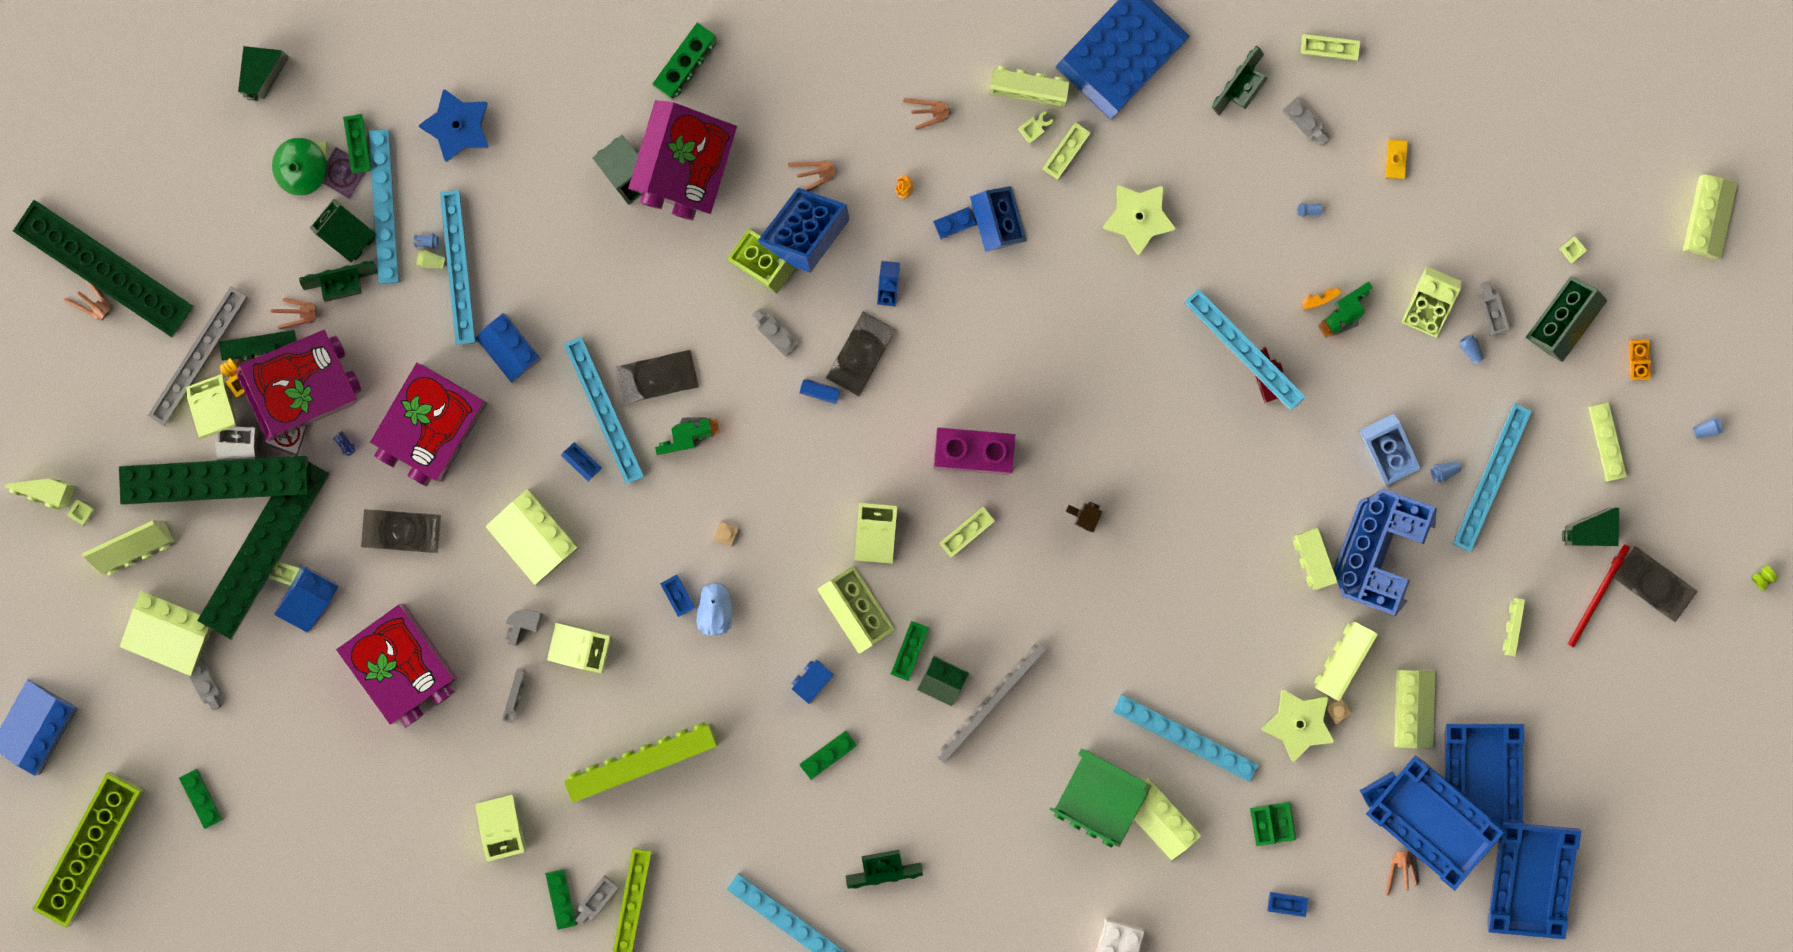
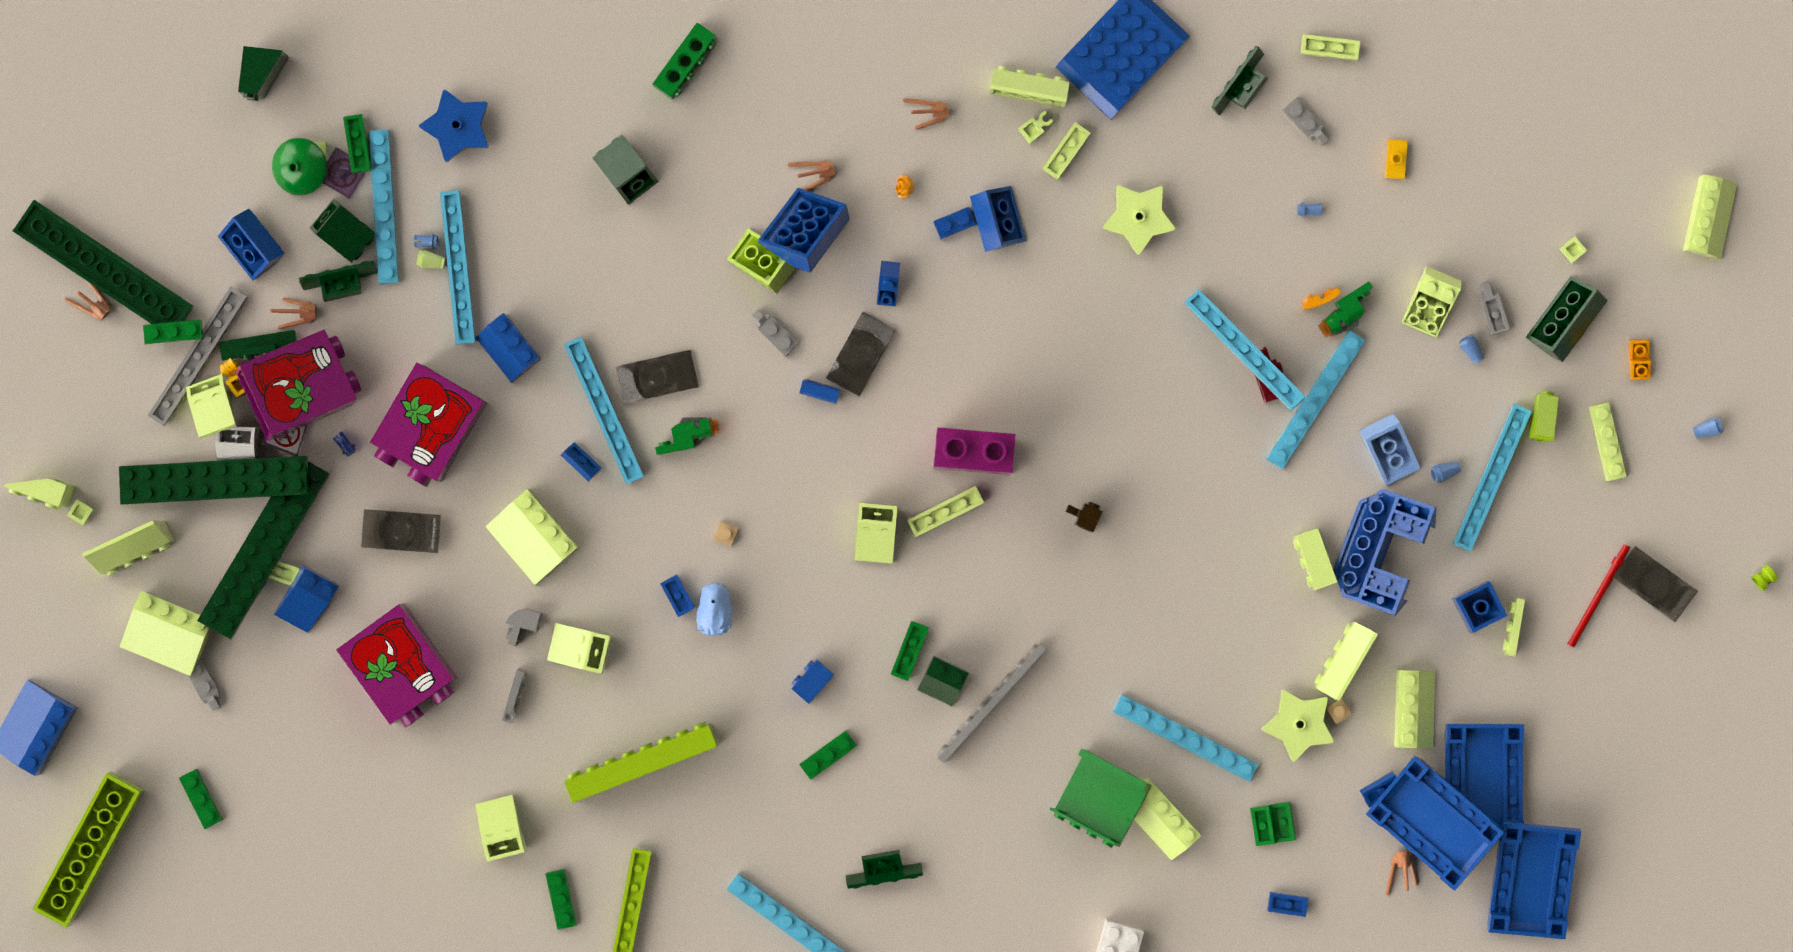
light grey hinge [575,875,619,925] -> none
magenta brick [628,100,737,221] -> none
yellowish green slope [817,566,895,653] -> none
yellowish green plate [939,507,995,558] -> none
dark green slope [1562,508,1619,546] -> none
none -> green plate [143,320,204,345]
none -> blue slope [218,208,285,281]
none -> yellowish green plate [907,486,984,537]
none -> medium azure plate [1266,330,1365,469]
none -> blue slope [1452,581,1507,633]
none -> lime slope [1528,391,1559,443]

